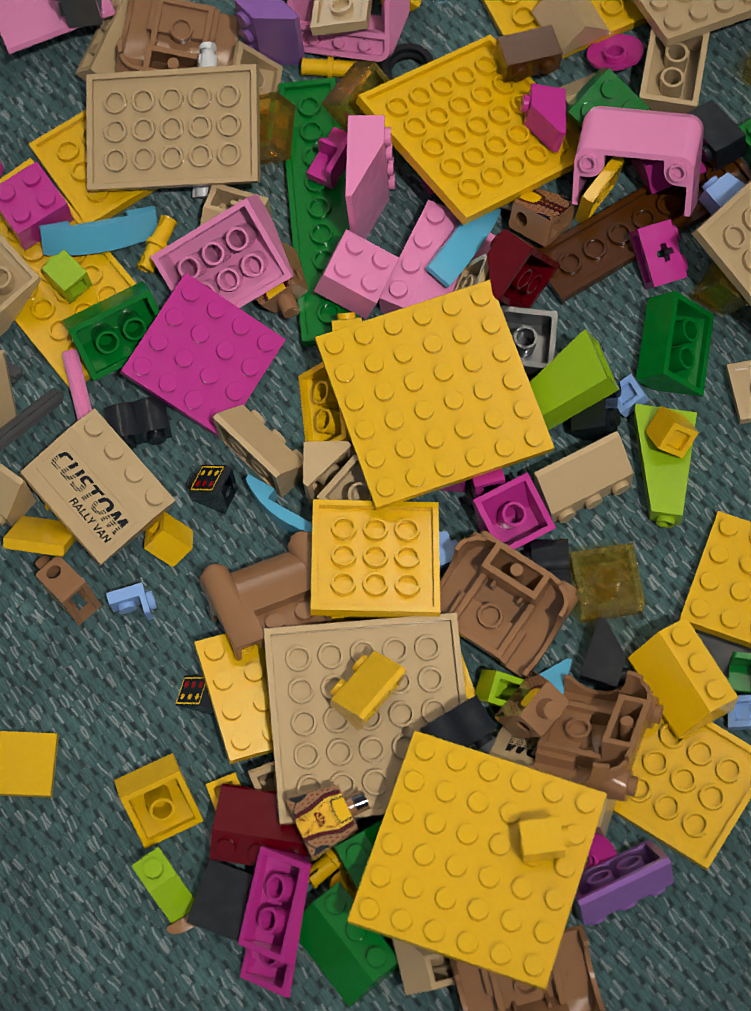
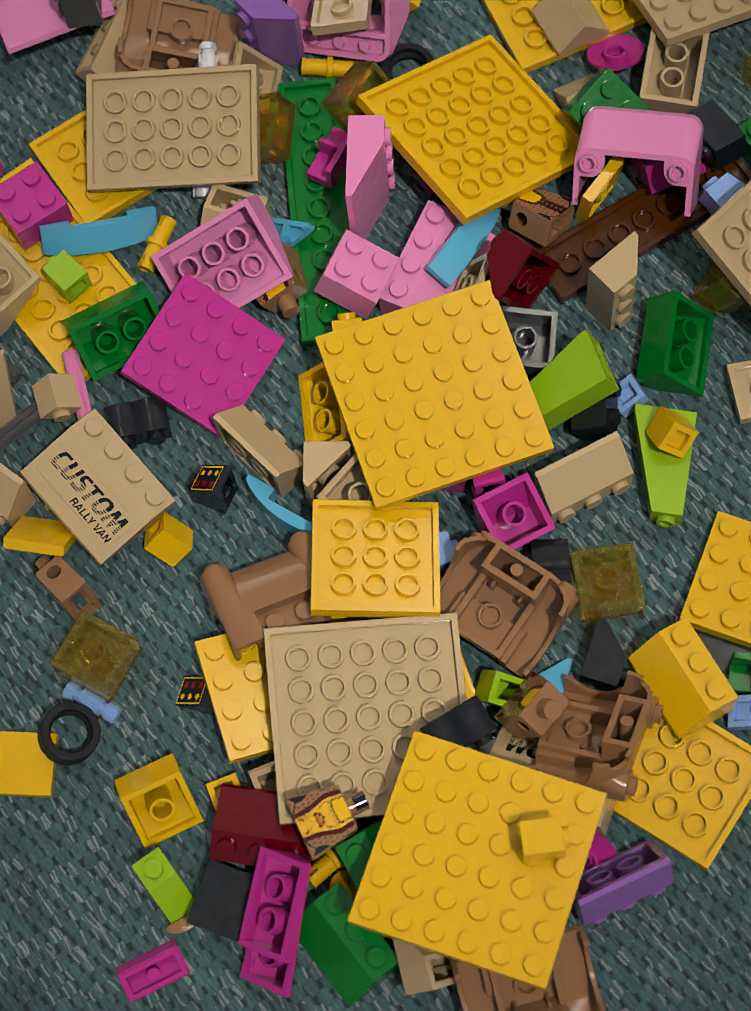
light blue bracket [106,583,157,620] -> none
yellow slope [330,650,407,731] -> none
reddish brown brick [494,25,563,82] -> none
dark pink slope [520,83,566,152] -> none
dark pink brick [629,219,688,290] -> none
none -> tan brick [32,373,82,423]
none -> black tyre [37,702,101,766]
none -> clear yellow brick [50,611,143,702]
none -> light blue axle [62,681,121,723]
none -> dark pink slope [115,938,190,1003]
none -> medium azure tile [271,217,315,247]
none -> tan slope [586,231,639,331]

